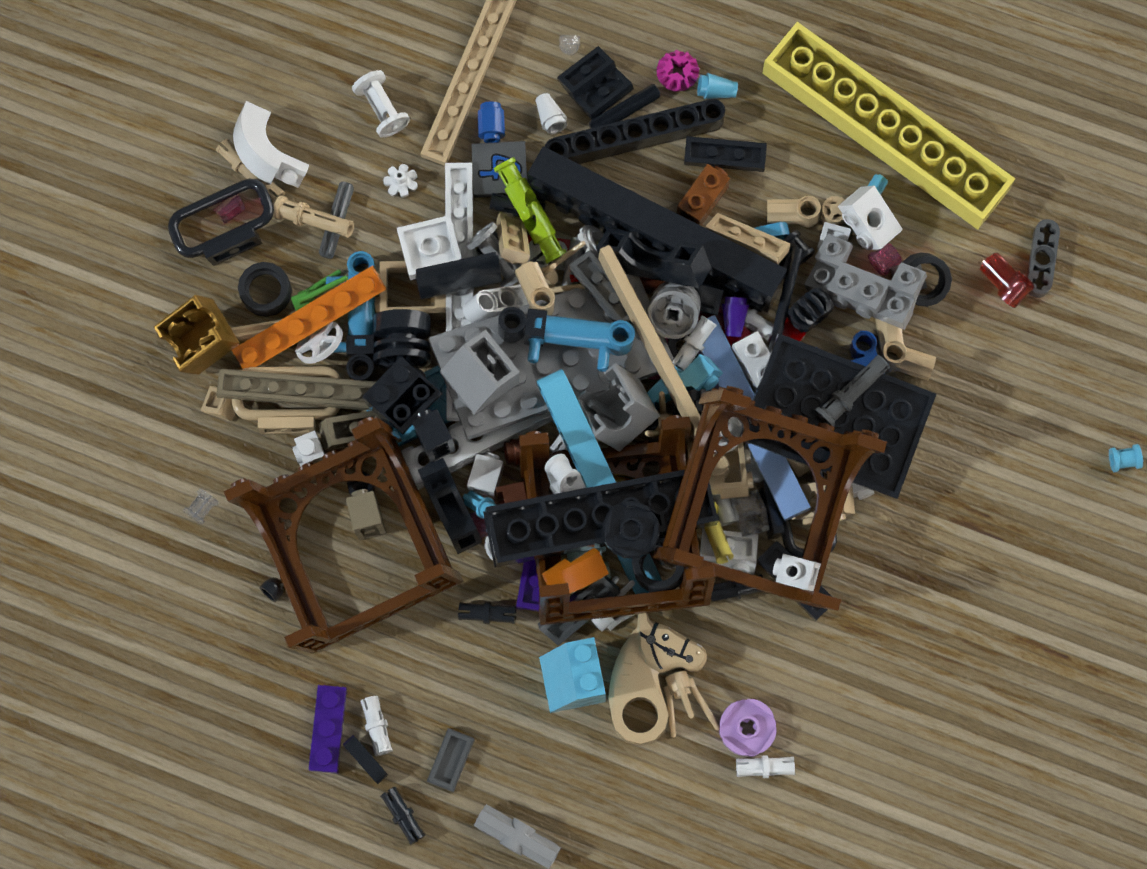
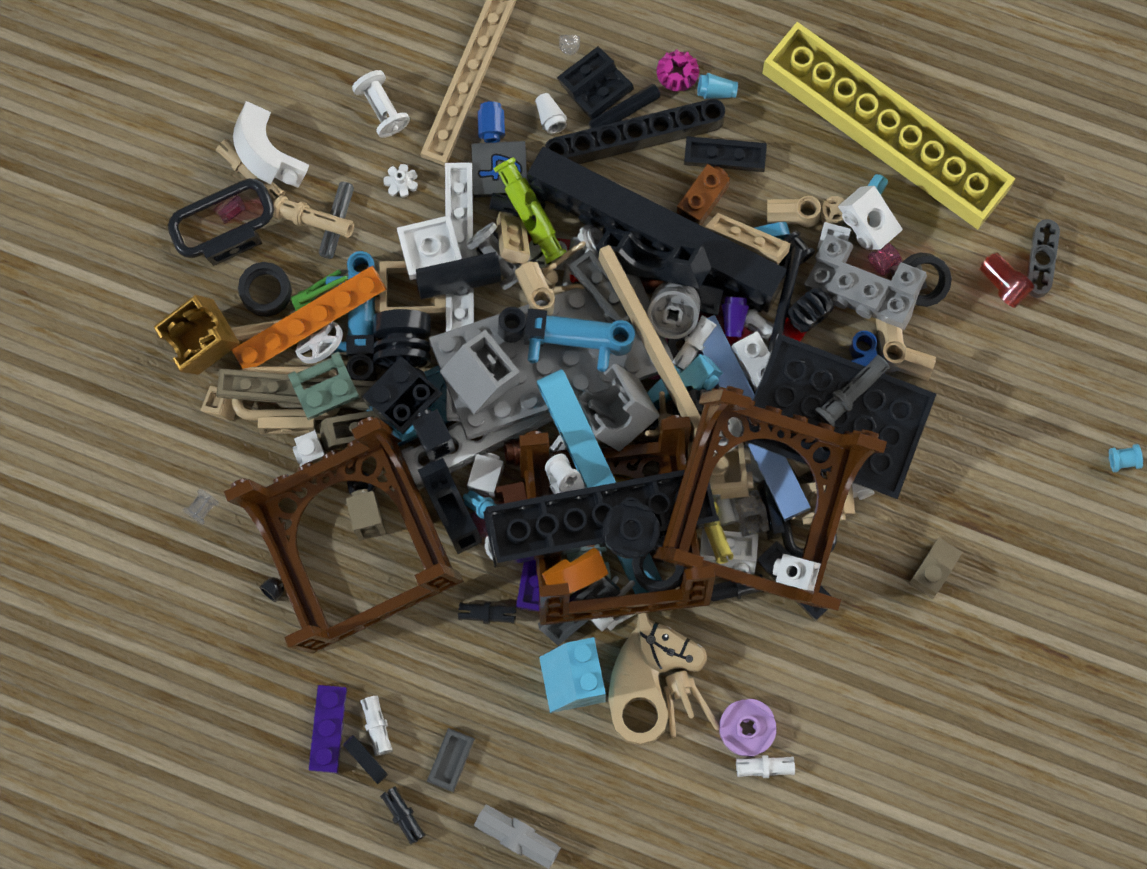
white piece [463,284,528,323] -> none
none -> sand green plate [287,352,359,421]
none -> dark tan slope [909,537,962,599]

